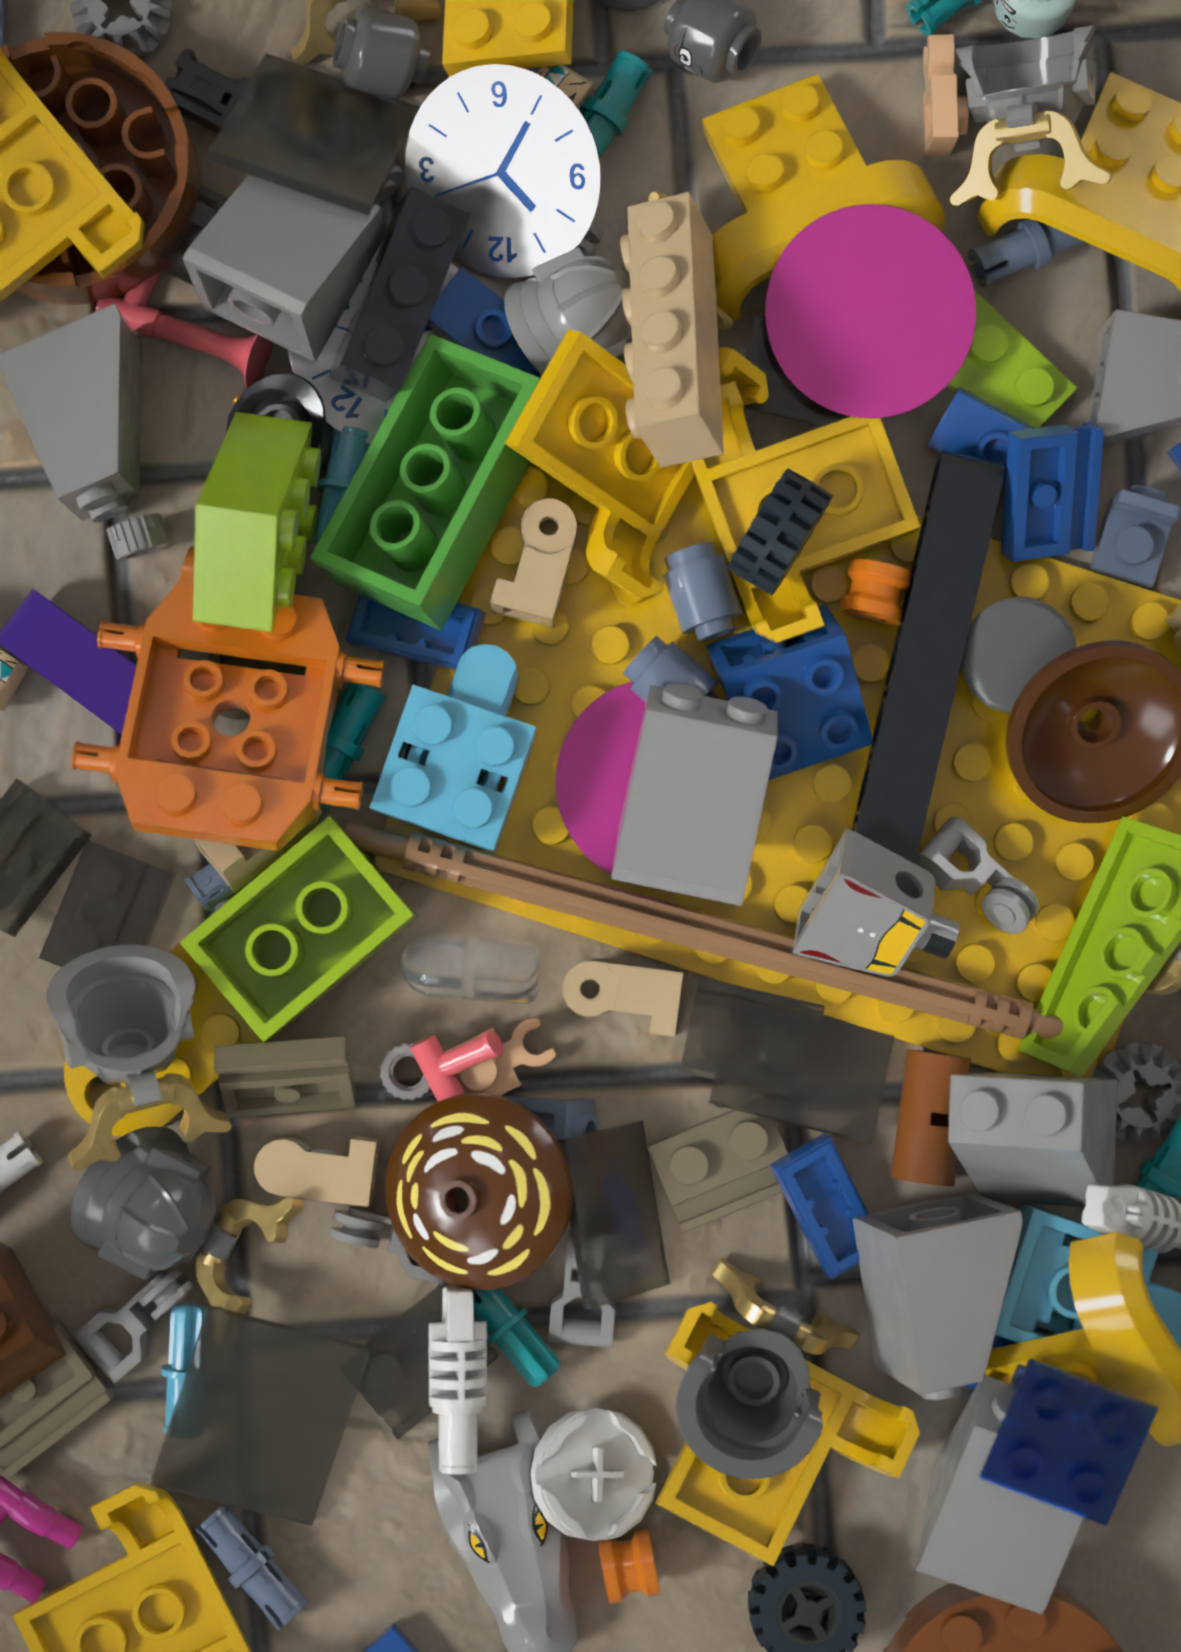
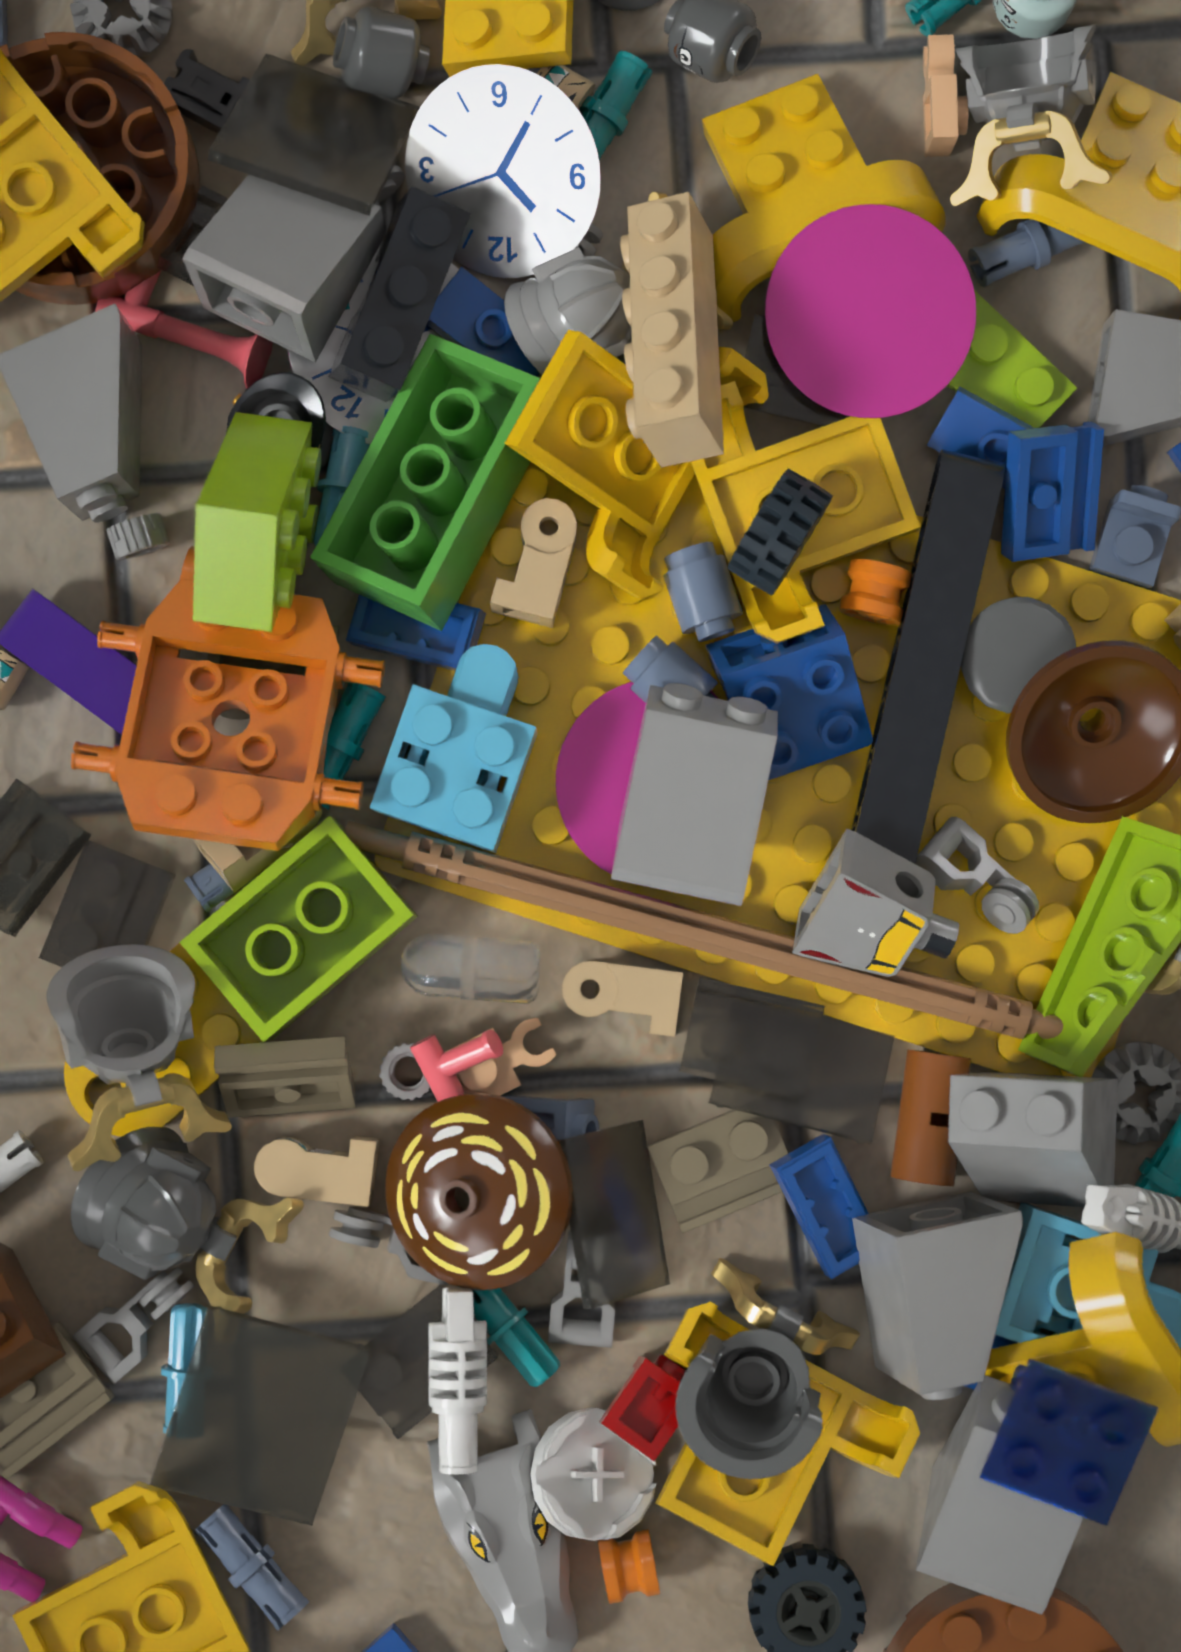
none -> red bracket [599,1354,686,1462]

